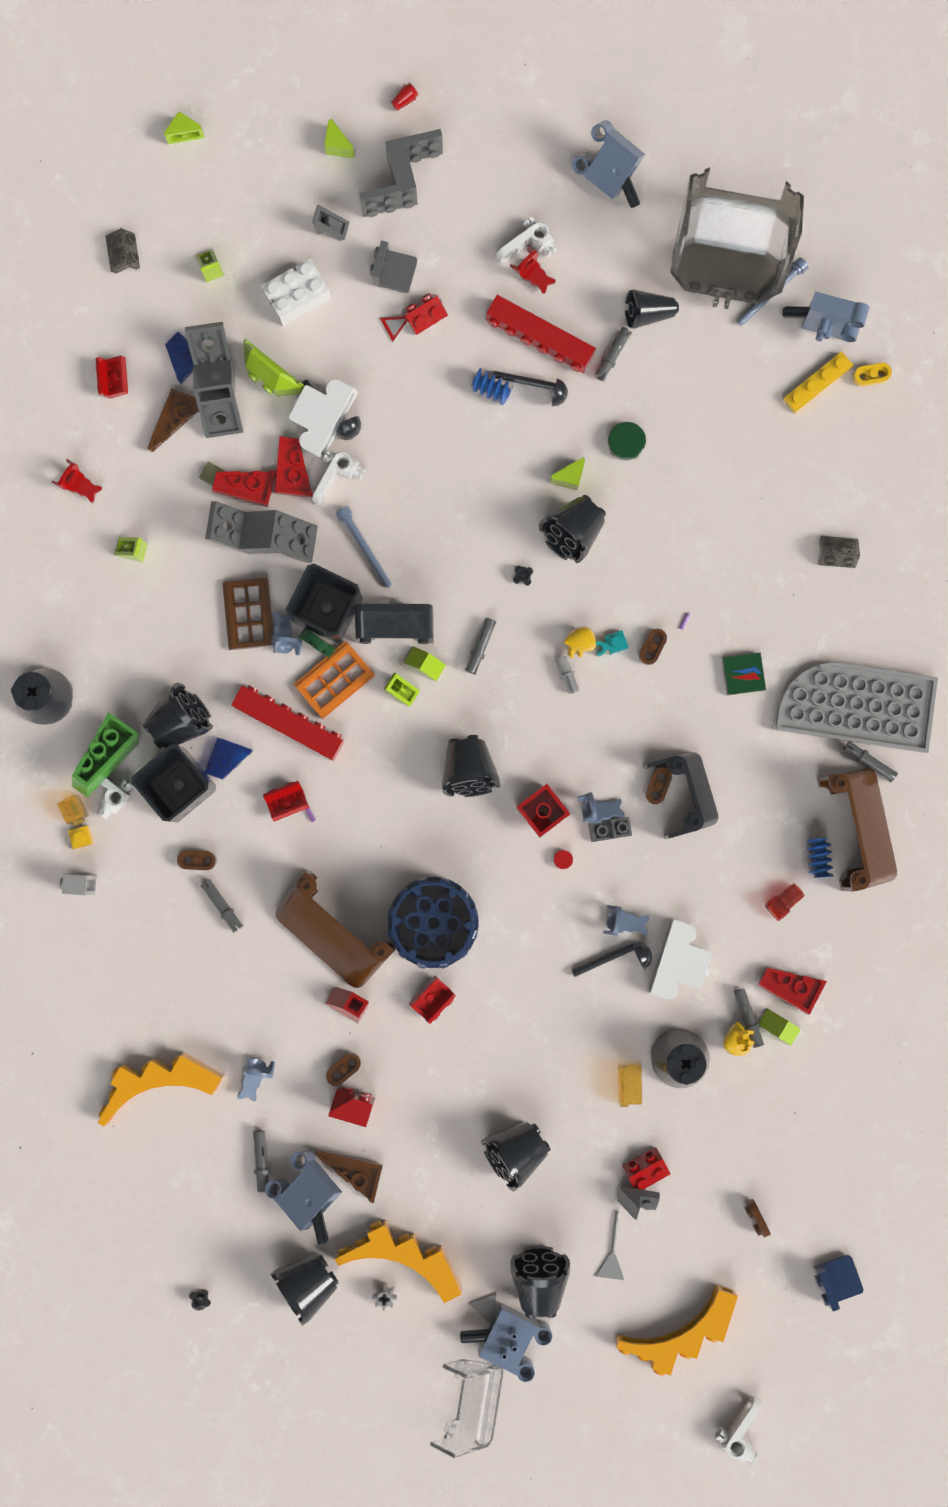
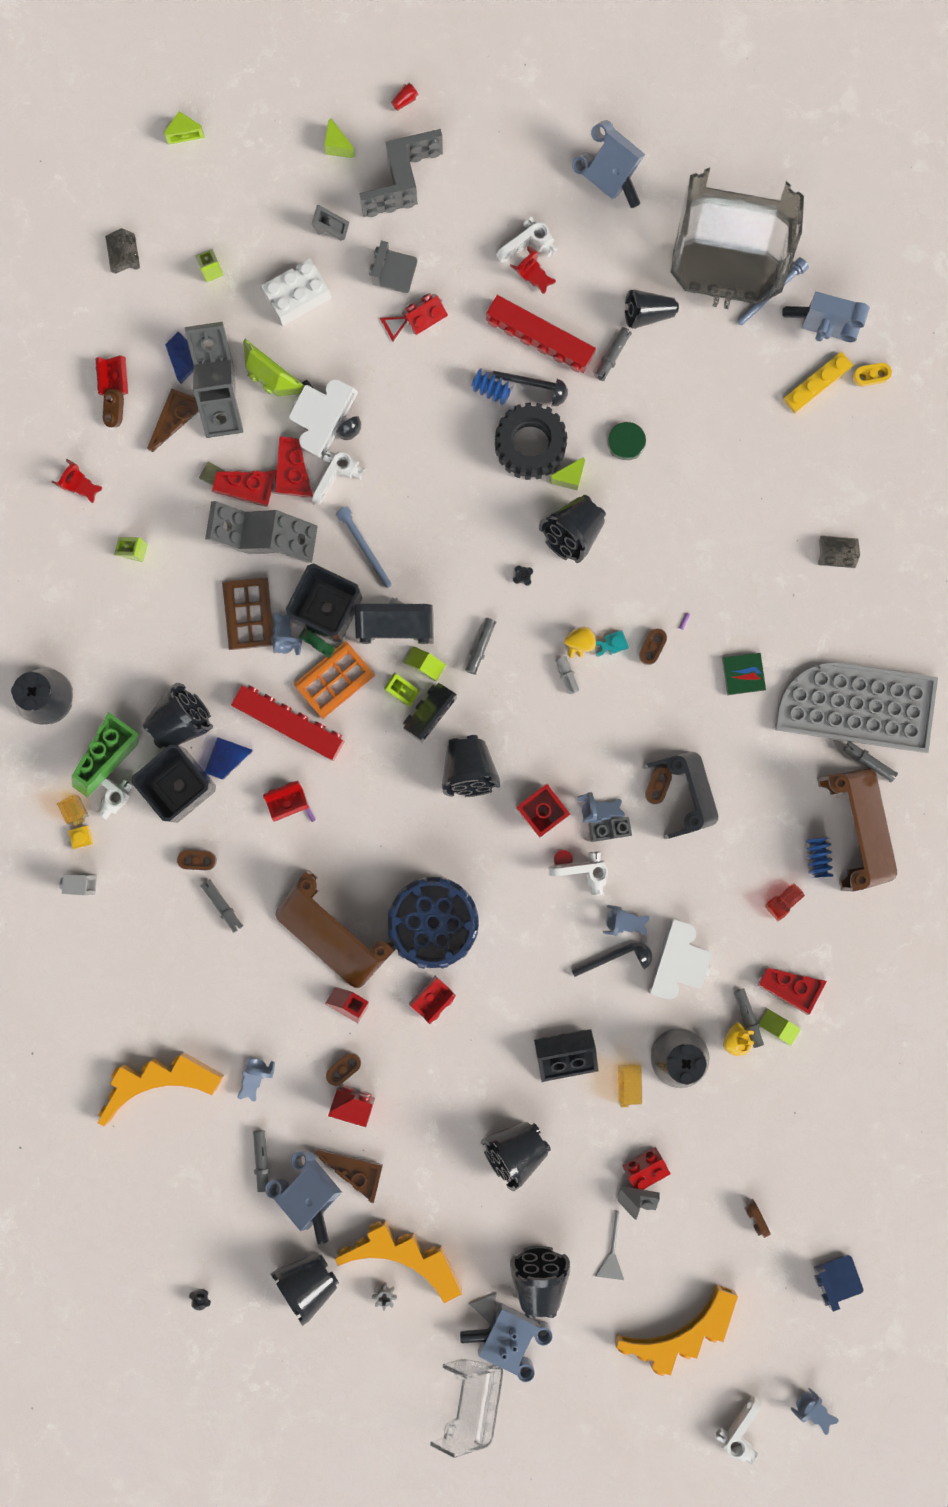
none -> reddish brown plate [102,389,124,428]
none -> black slope [403,682,457,743]
none -> black tyre [495,402,568,480]
none -> black slope [534,1029,599,1082]
none -> white piece [548,851,608,896]
none -> sand blue hair [791,1388,839,1435]

